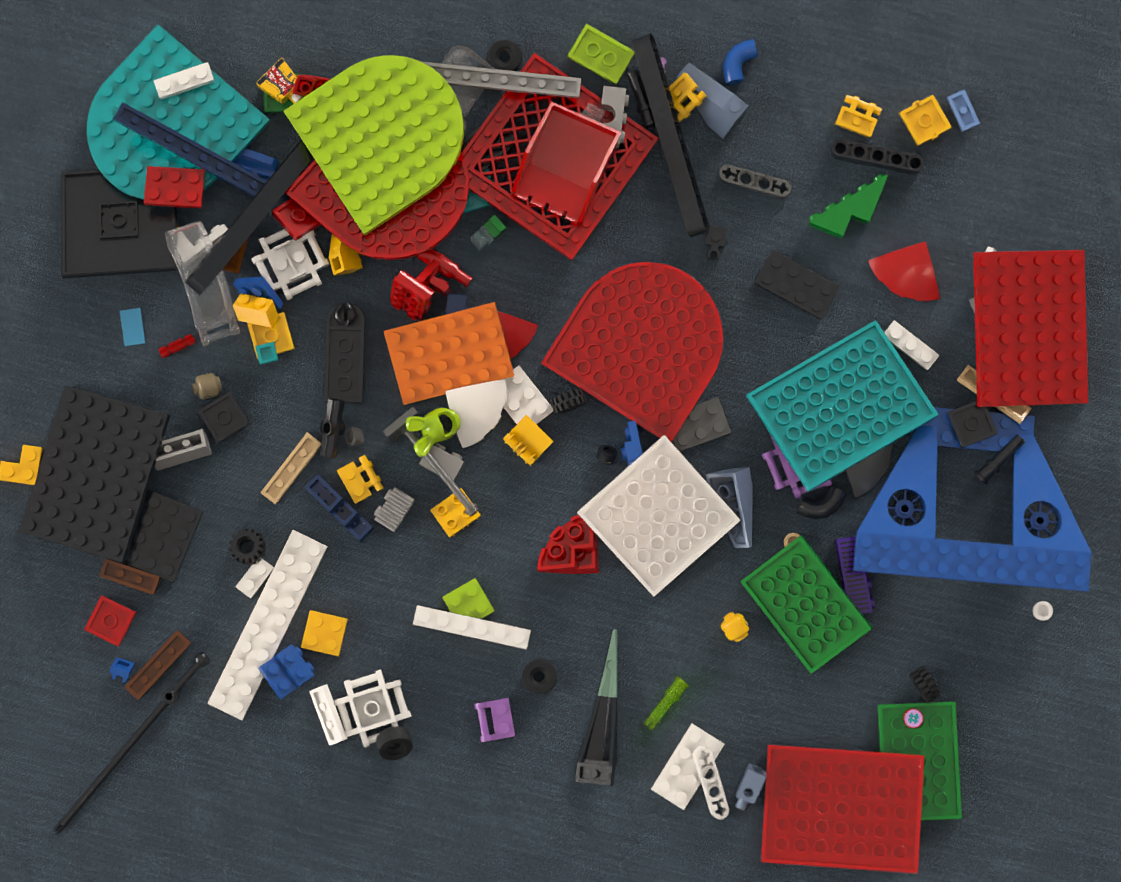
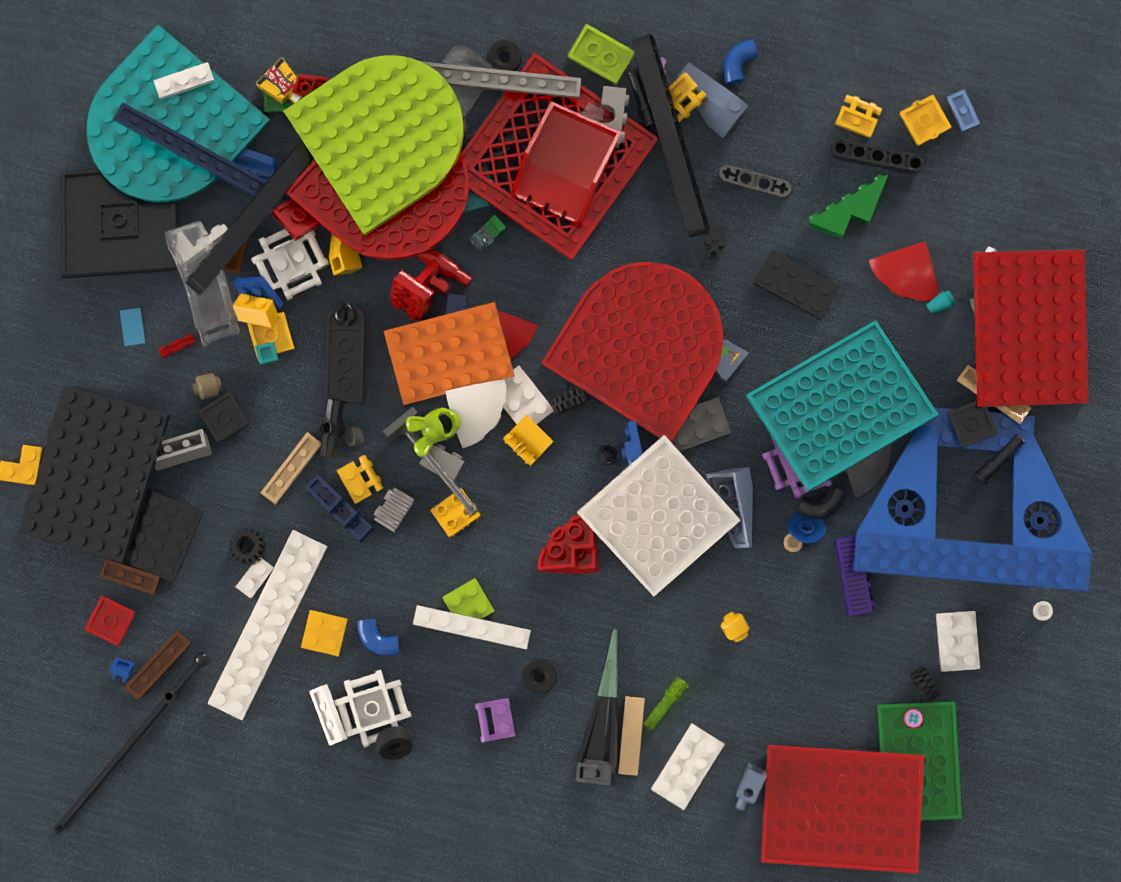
red plate [144,166,205,209] -> none
blue plate [258,644,314,700] -> none
white beam [693,746,729,819] -> none
green plate [740,535,873,674] -> none
white plate [884,320,939,371] -> none
none -> blue cylinder [357,619,400,656]
none -> tan tile [618,696,645,776]
none -> sand blue torso [715,339,749,383]
none -> blue dish [788,513,826,543]
none -> teal cone [926,290,956,314]
none -> white plate [936,611,980,672]

